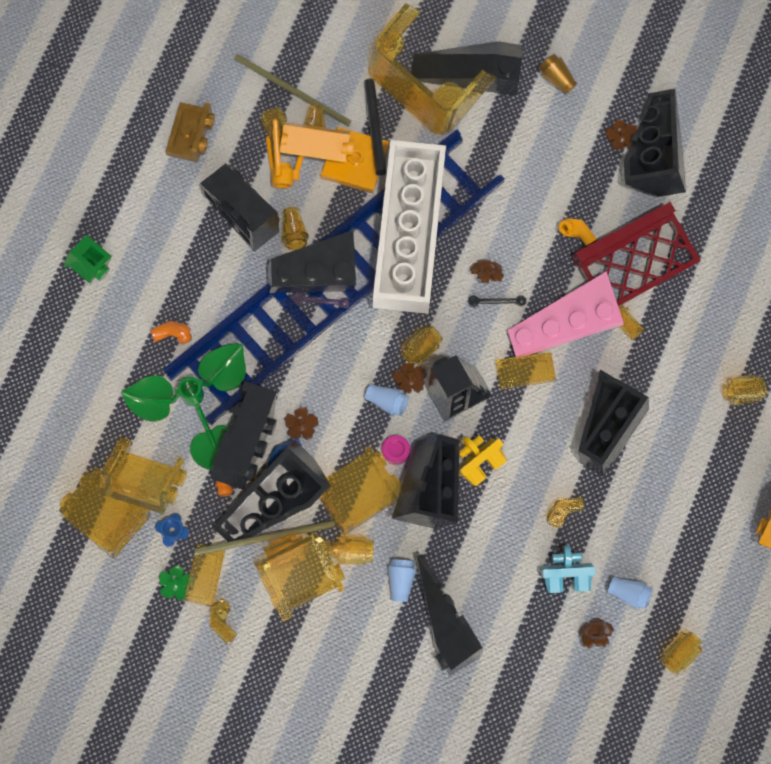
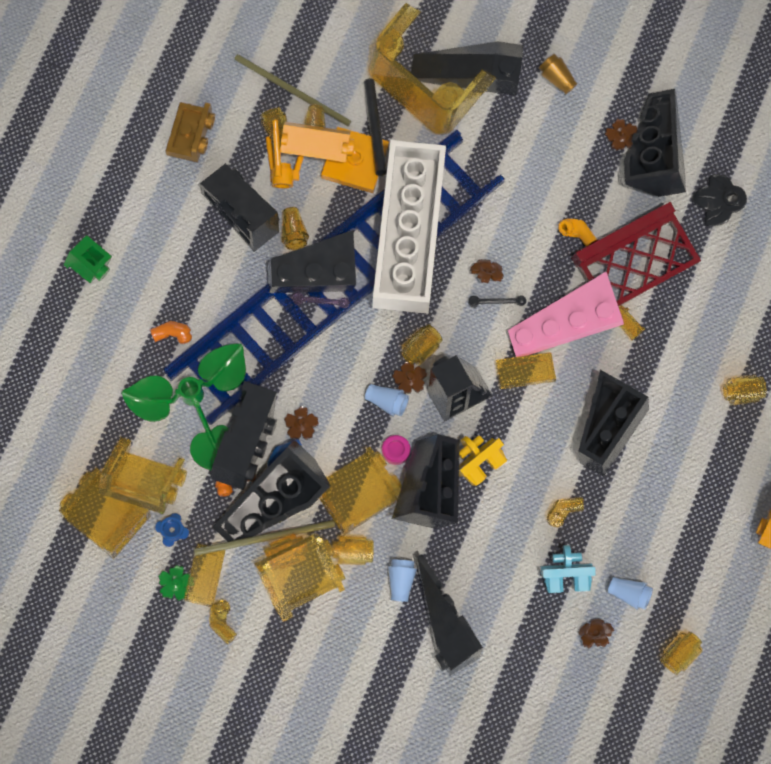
none -> black plate [691,174,747,226]

